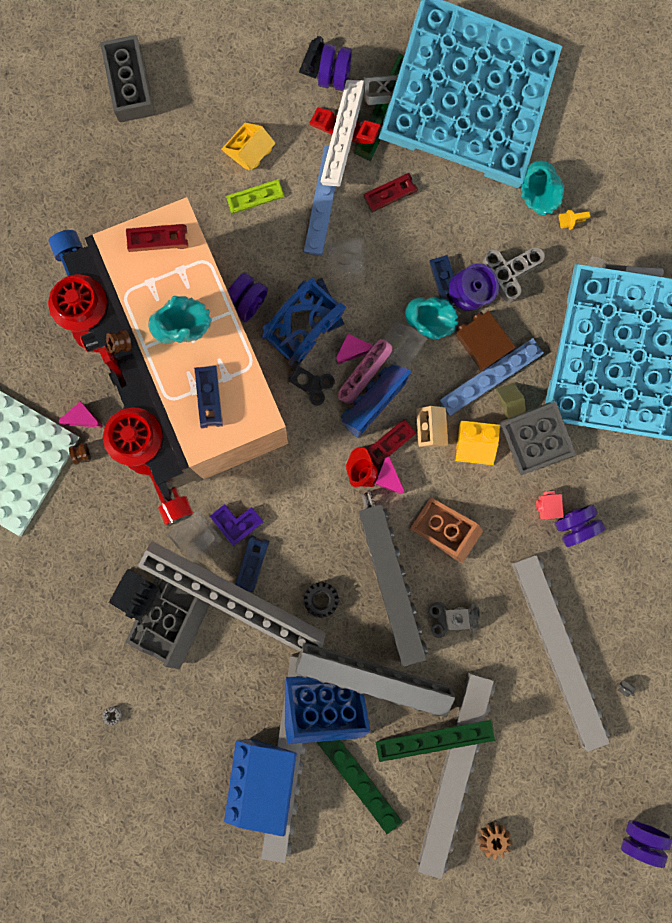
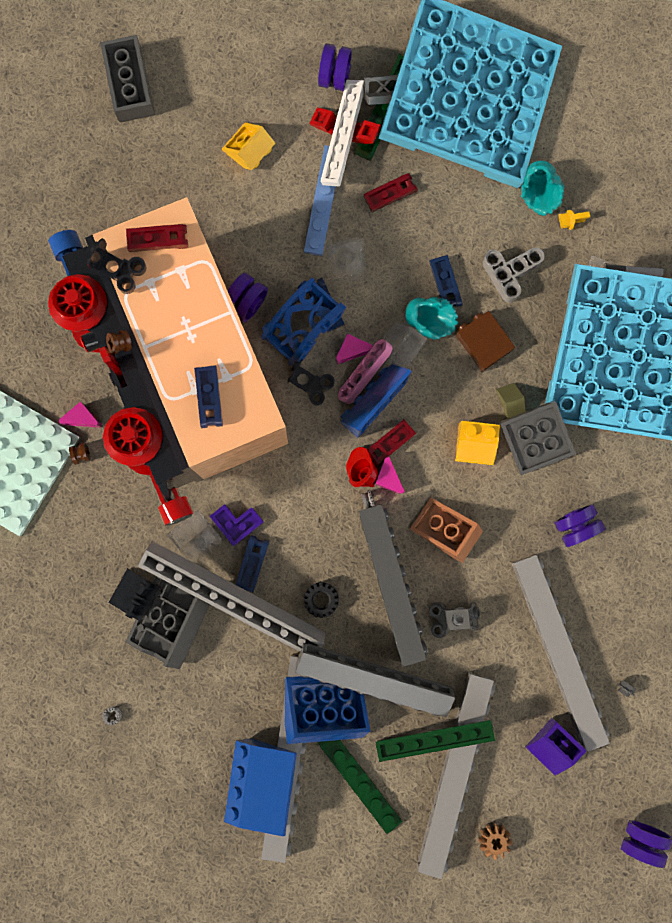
teal hair [148,296,212,344] -> none
lime tile [226,179,285,214] -> none
black hinge [299,36,325,79] -> none
tan brick [416,406,448,448] -> none
medium blue plate [439,338,544,417] -> none
dark purple wheel [449,263,499,311] -> none
coral brick [536,491,564,519] -> none
none -> black piece [87,238,147,294]
none -> dark purple slope [525,718,587,775]

